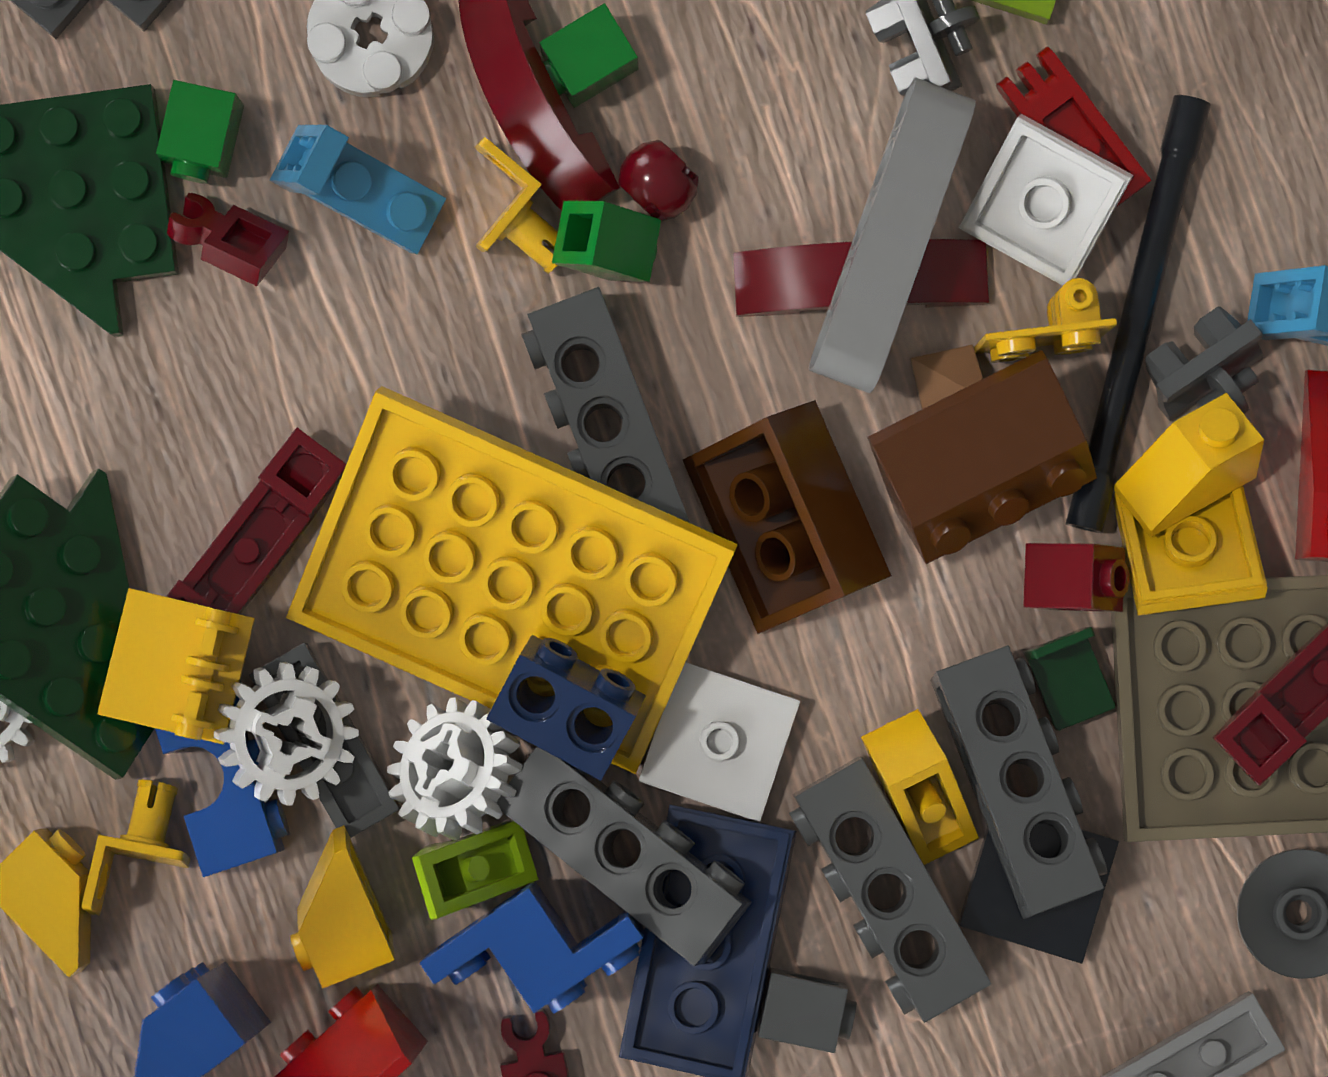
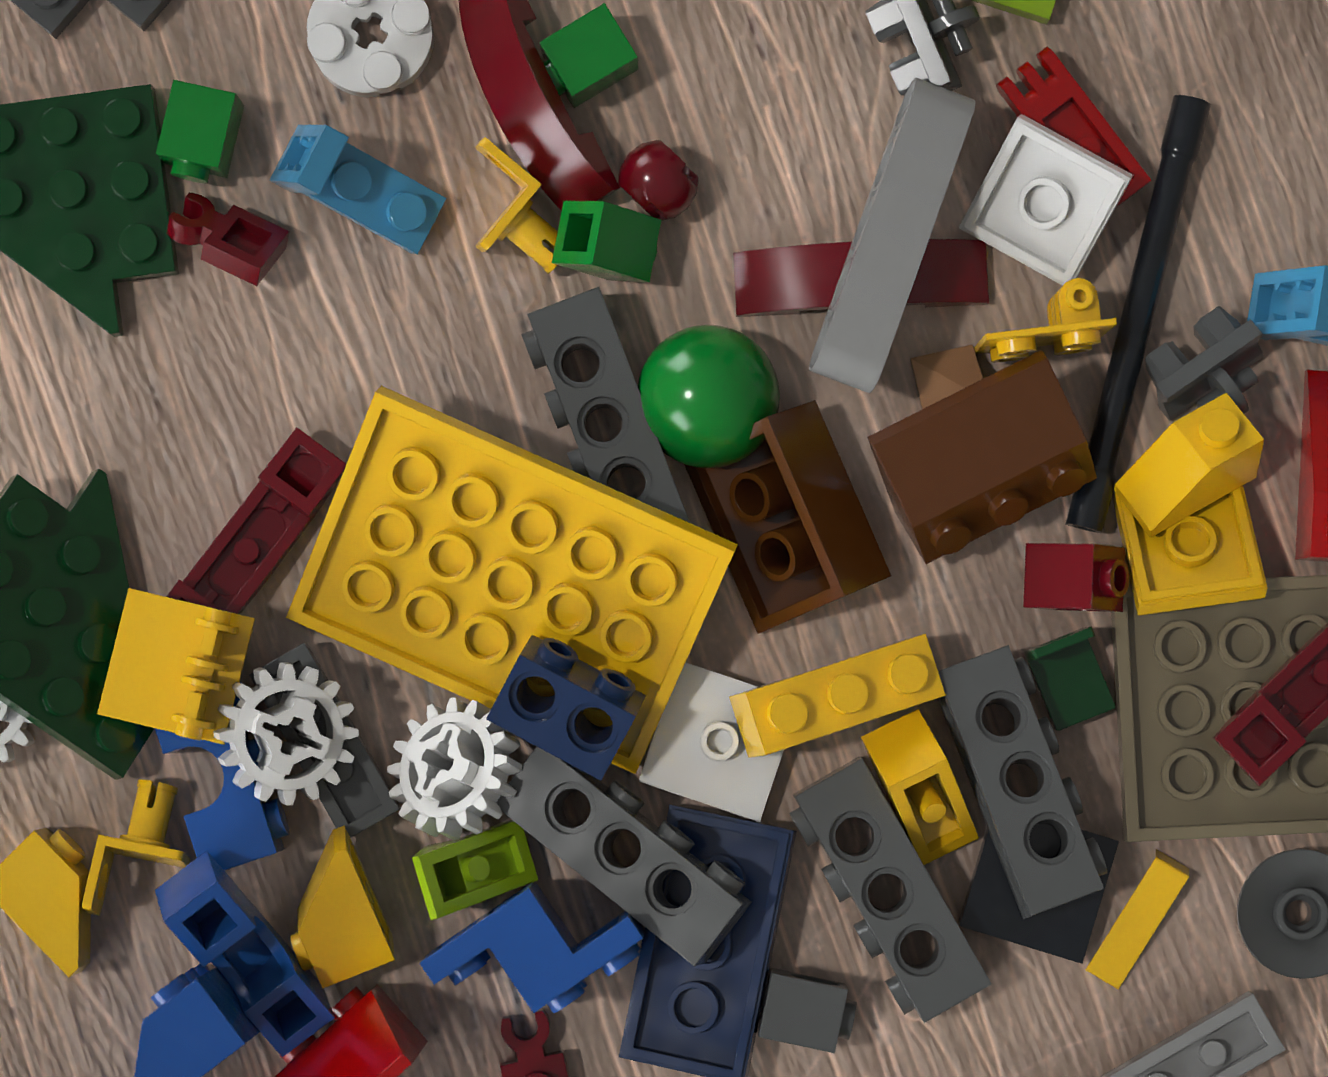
none -> blue arch [155,851,335,1057]
none -> green piece [637,325,780,468]
none -> yellow arch [729,634,946,758]
none -> yellow piece [1085,849,1189,989]

